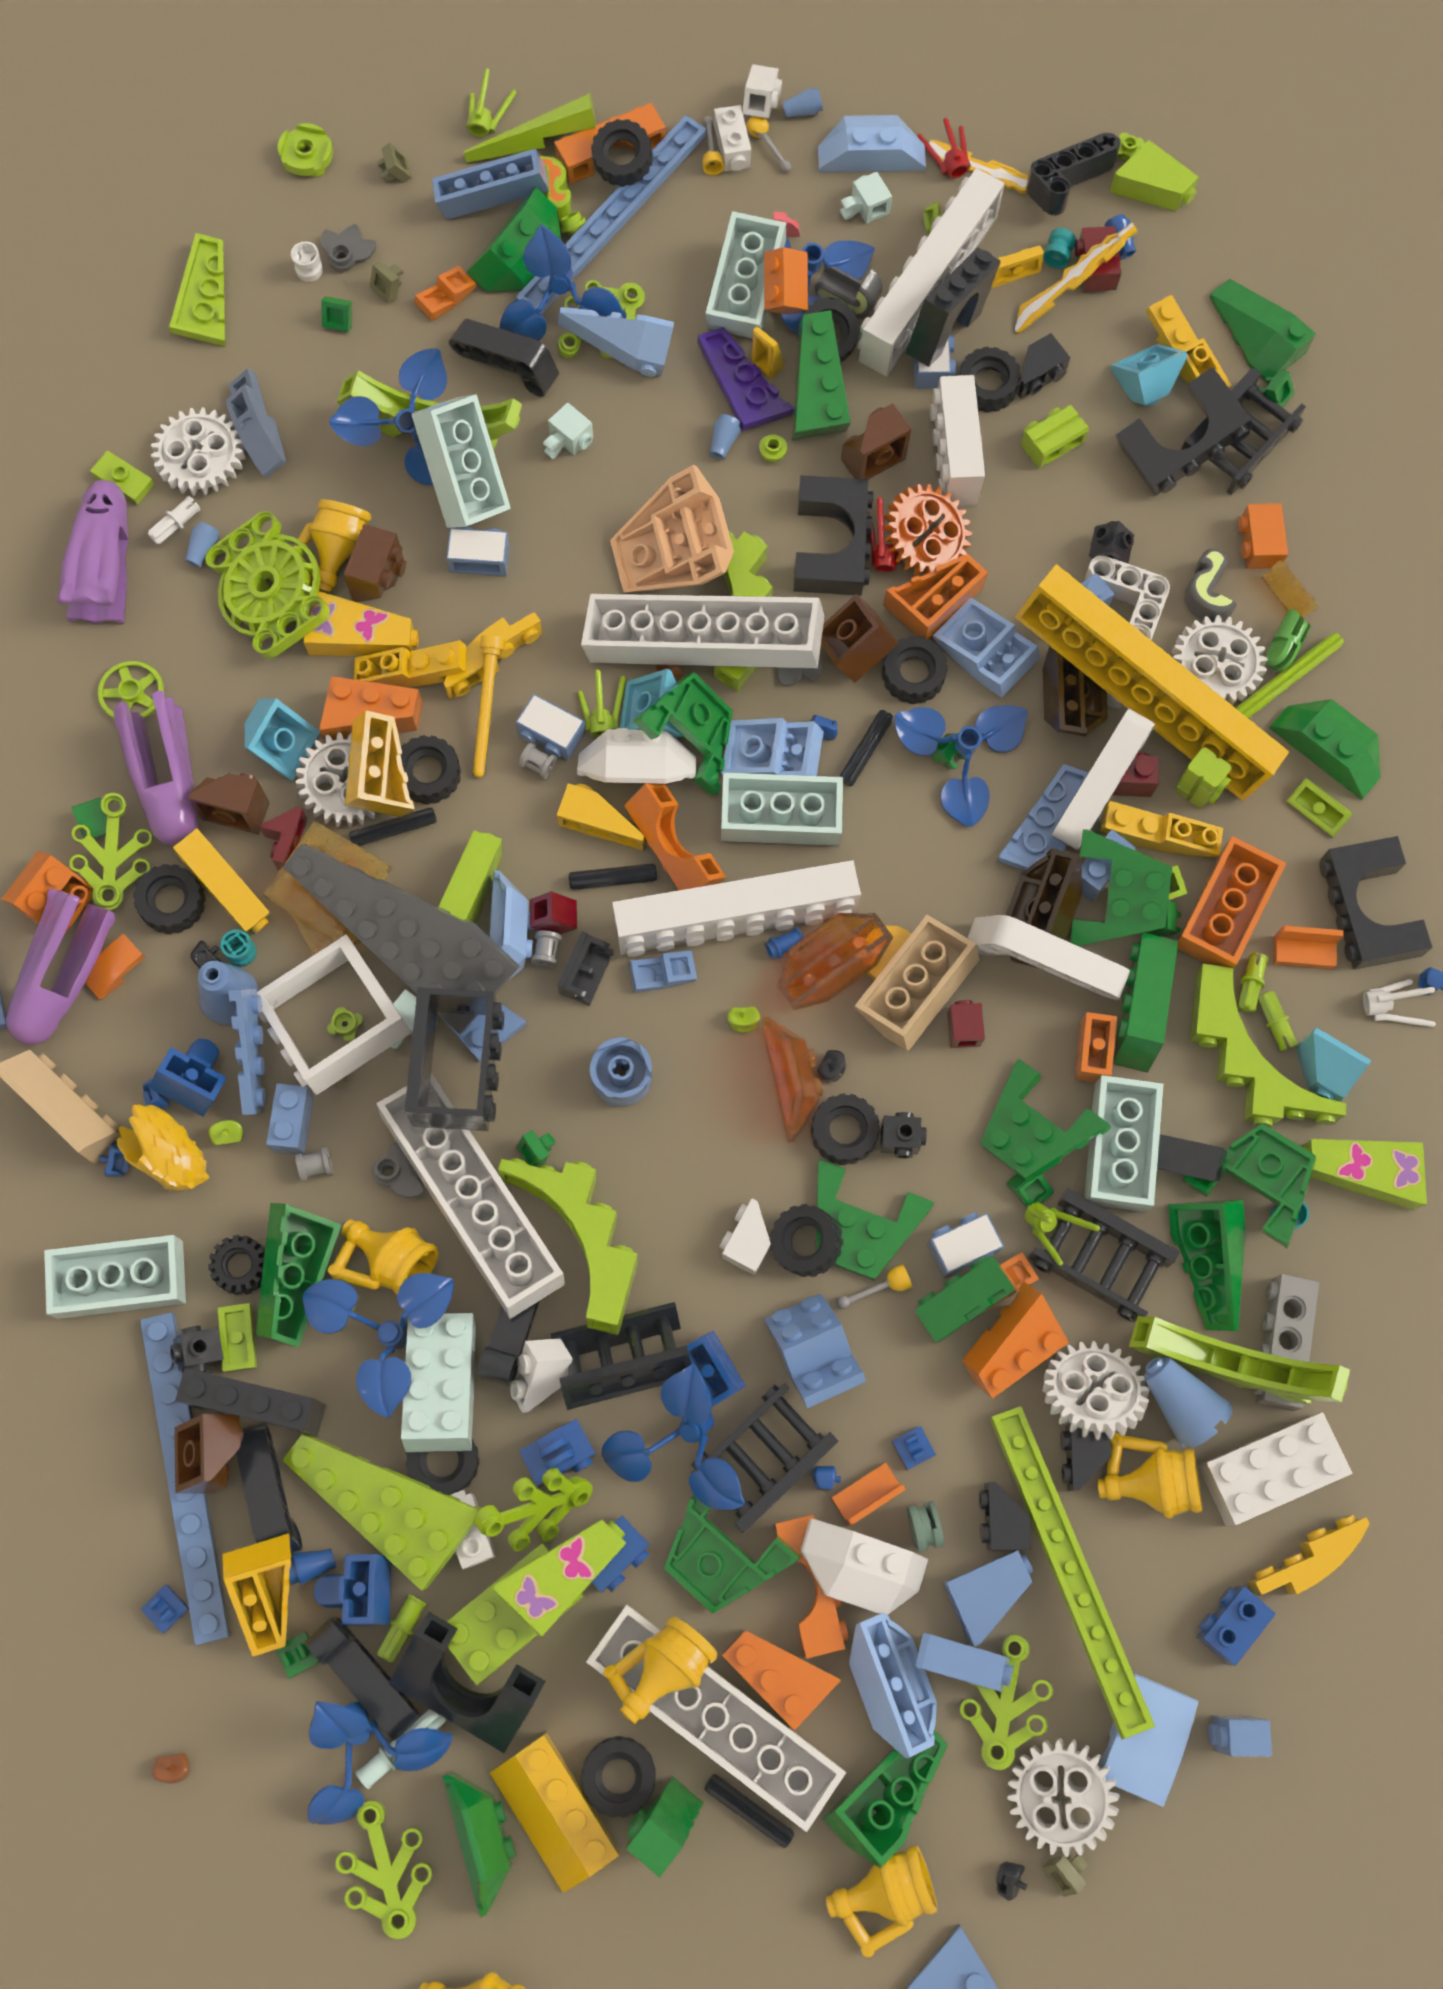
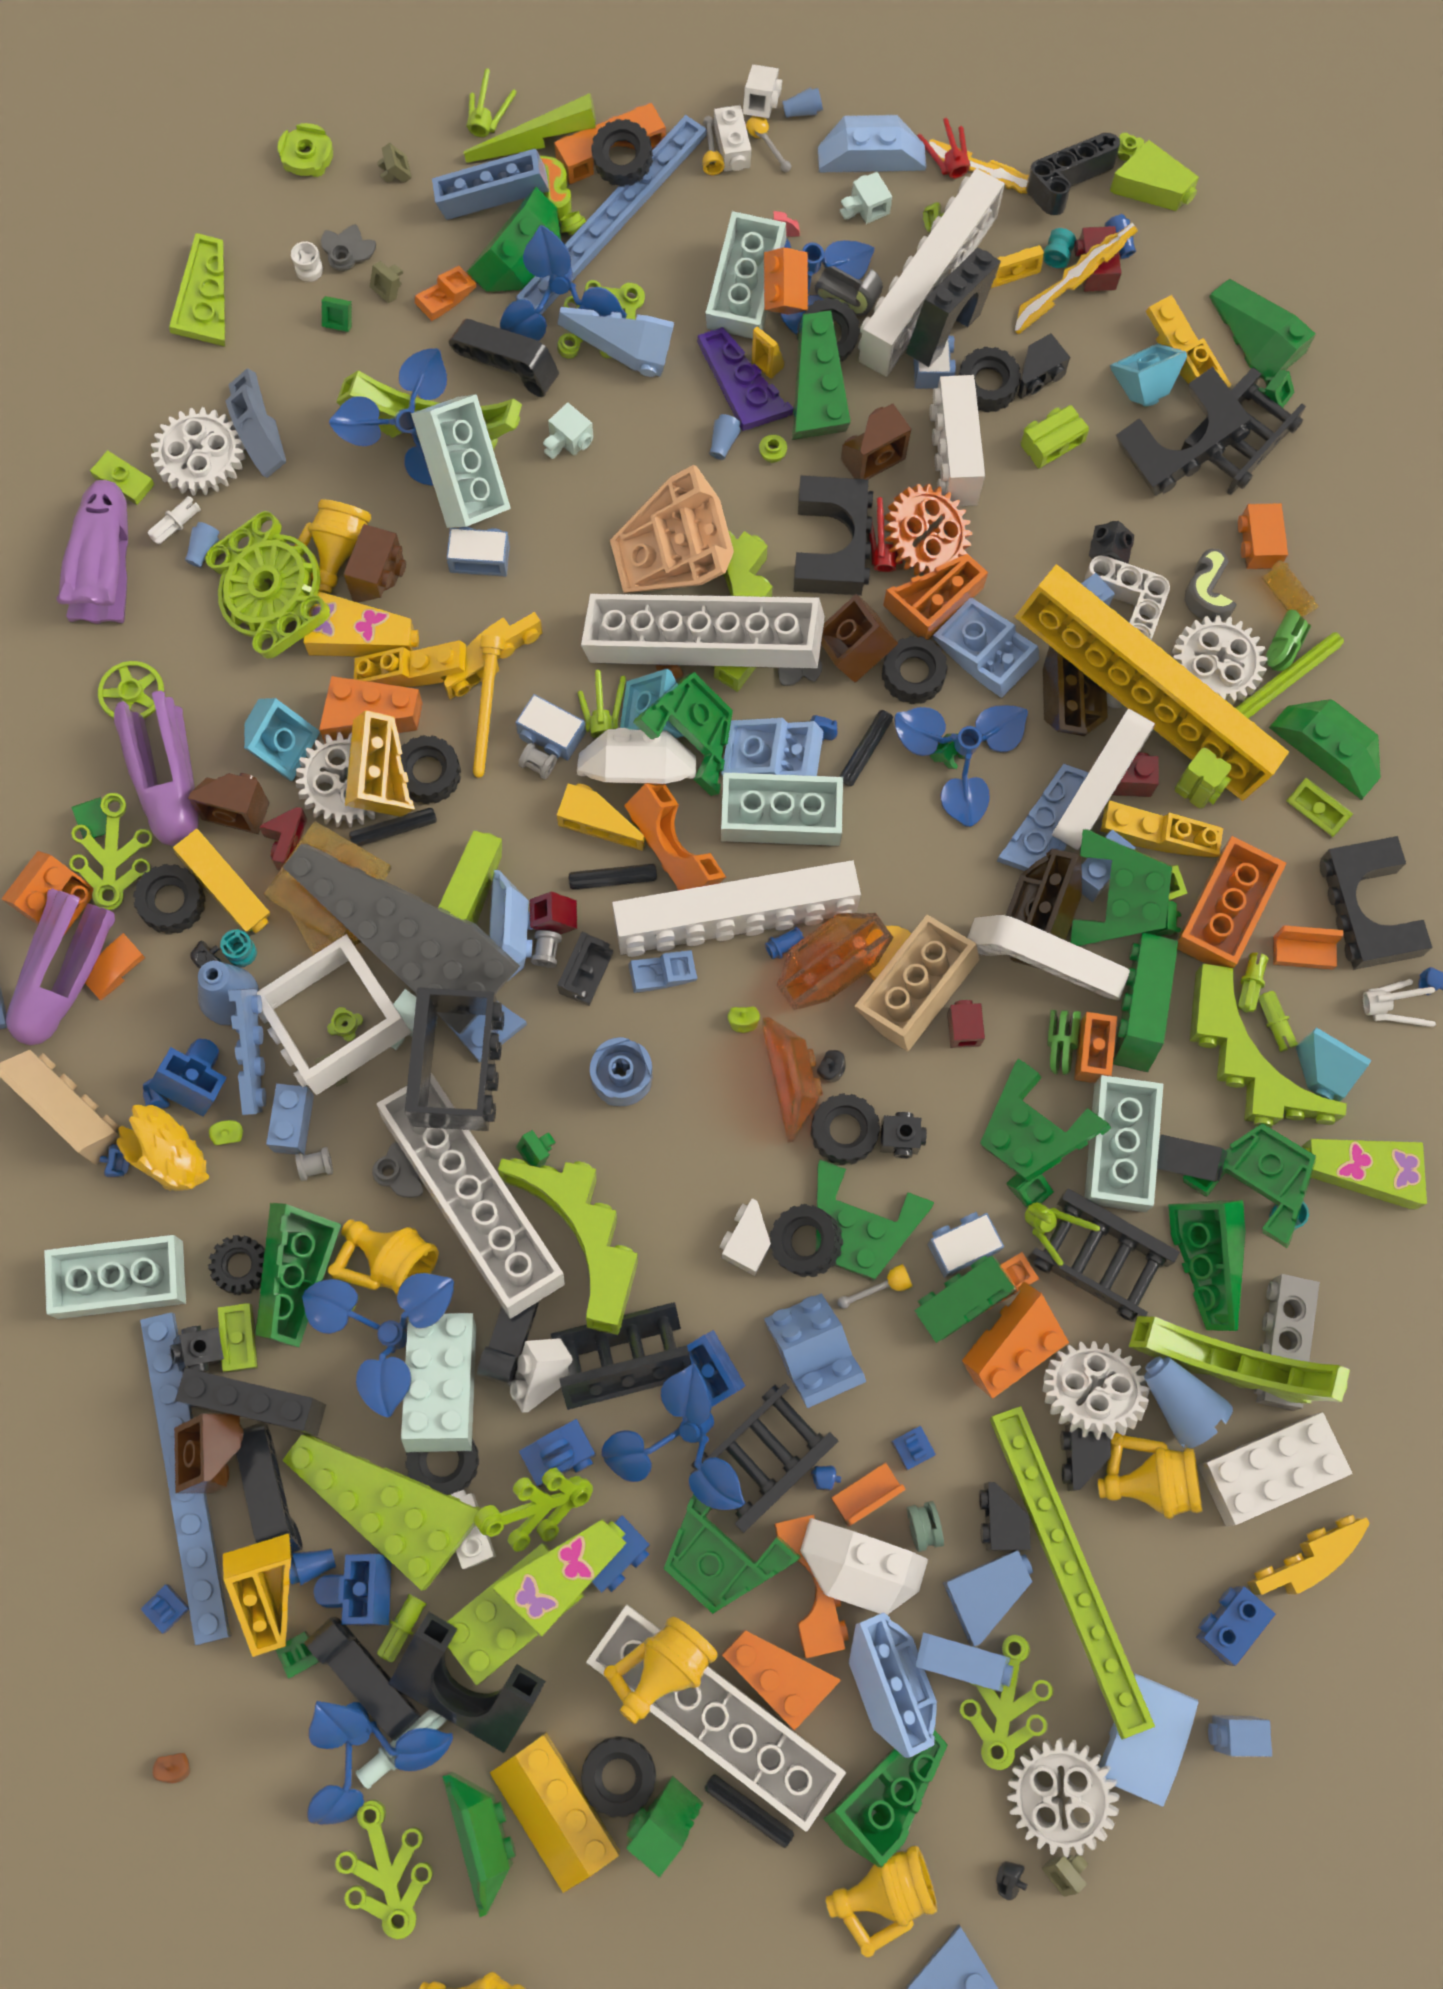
none -> bright green arm [1047,1010,1081,1075]

